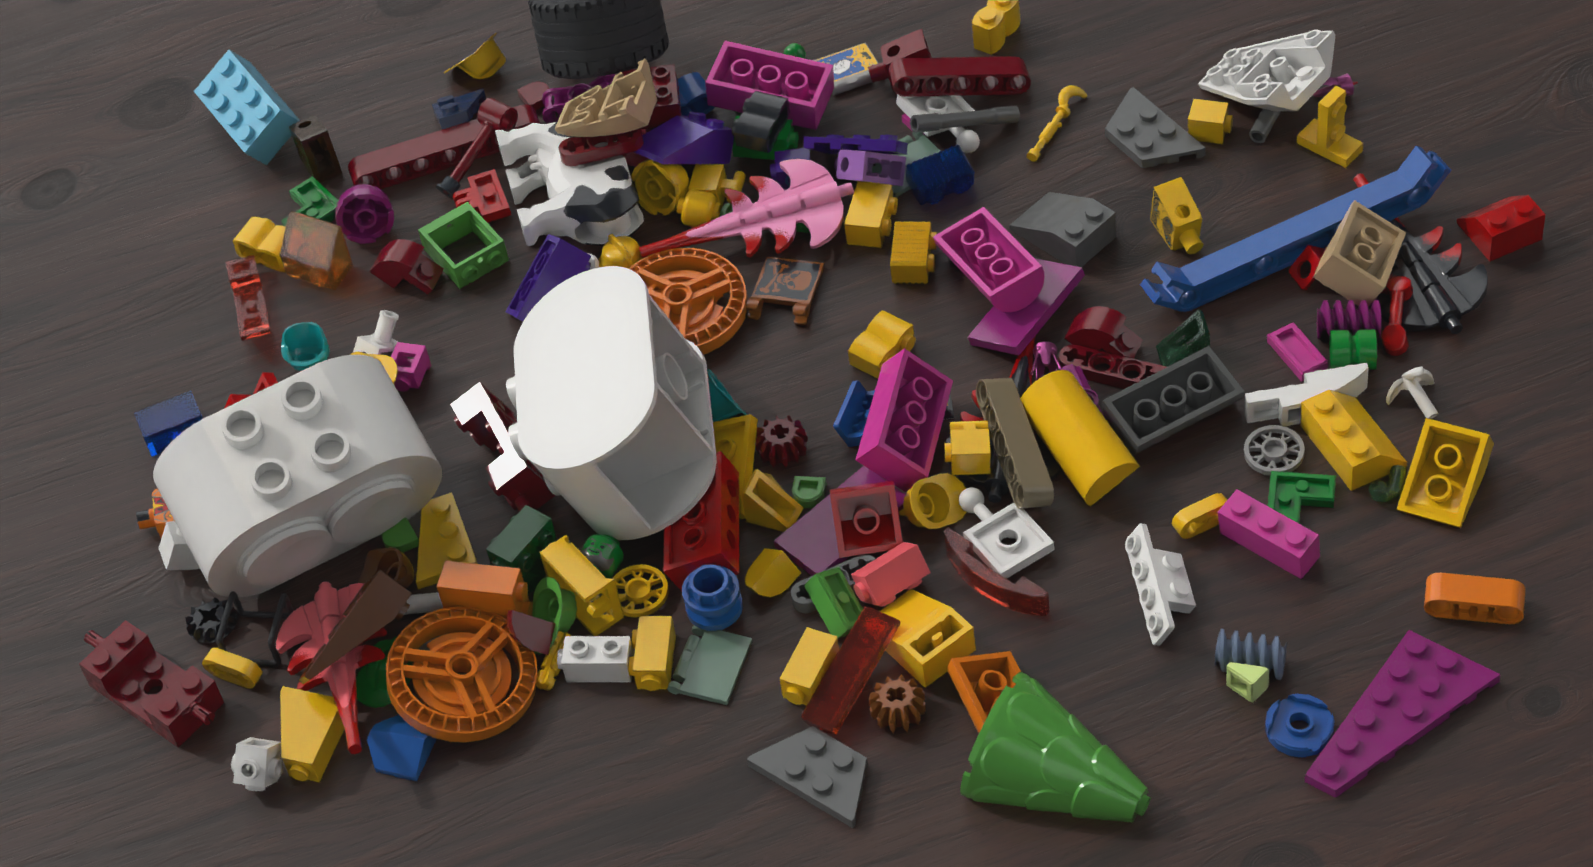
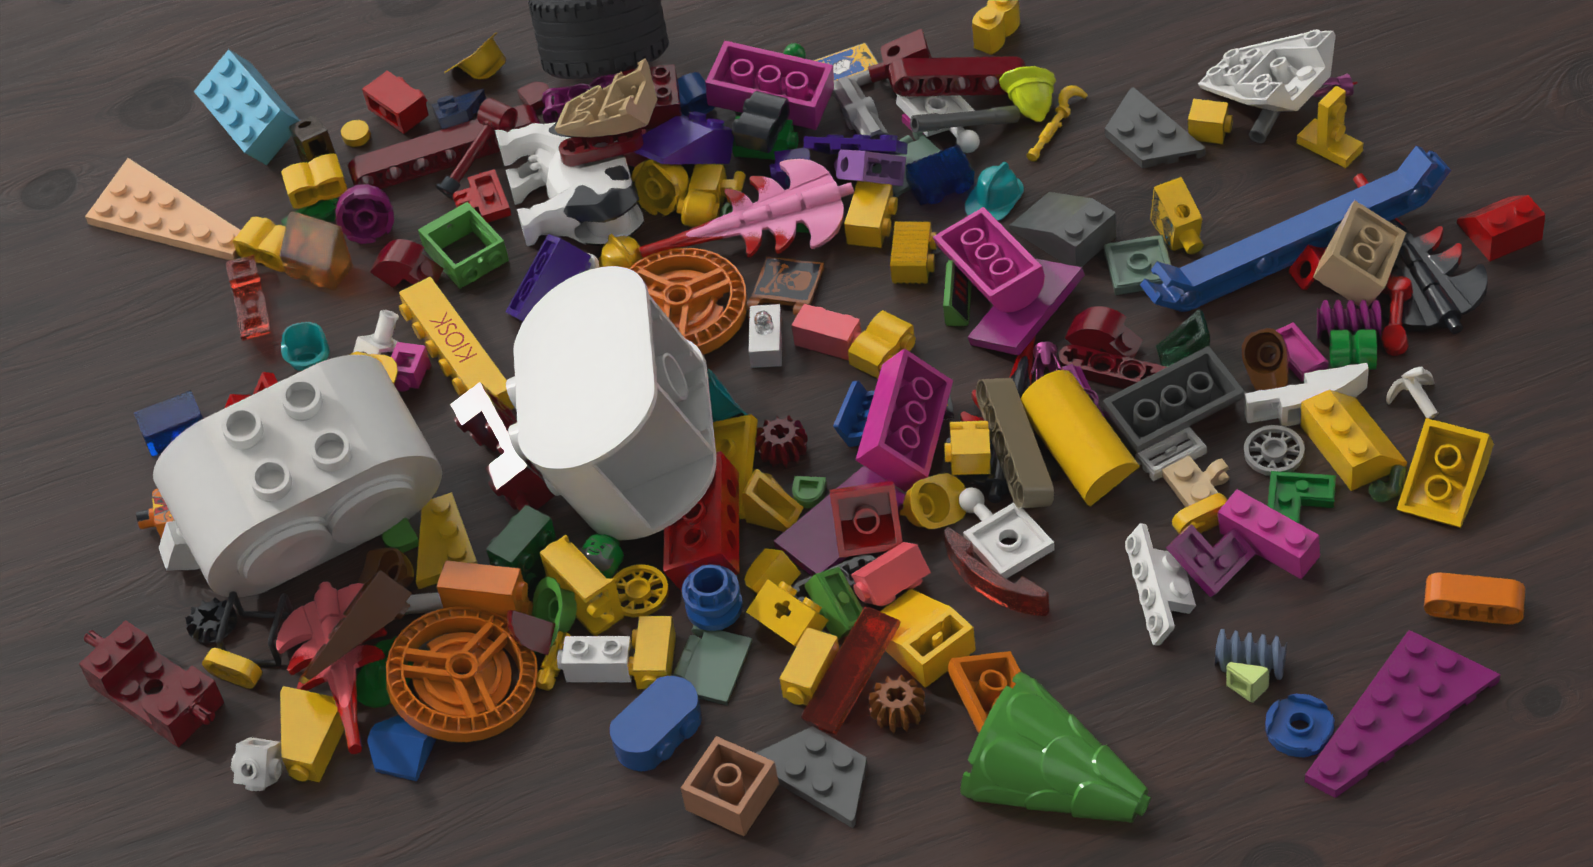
none -> light nougat wing [85,158,241,262]
none -> yellow brick [281,154,347,209]
none -> yellow tile [341,120,371,147]
none -> red brick [362,71,429,134]
none -> yellow brick [399,277,515,410]
none -> blue brick [610,676,702,771]
none -> nougat brick [681,736,779,836]
none -> yellow brick [746,579,829,647]
none -> white piece [749,304,783,368]
none -> coral brick [791,304,862,360]
none -> light grey piece [833,76,888,139]
none -> slope [943,260,972,326]
none -> teal piece [965,162,1024,221]
none -> neon yellow piece [999,66,1056,122]
none -> sand green tile [1103,235,1172,295]
none -> white tile [1135,427,1207,481]
none -> tan plate [1162,455,1230,507]
none -> magenta plate [1166,524,1256,597]
none -> reddish brown cap [1242,328,1290,391]

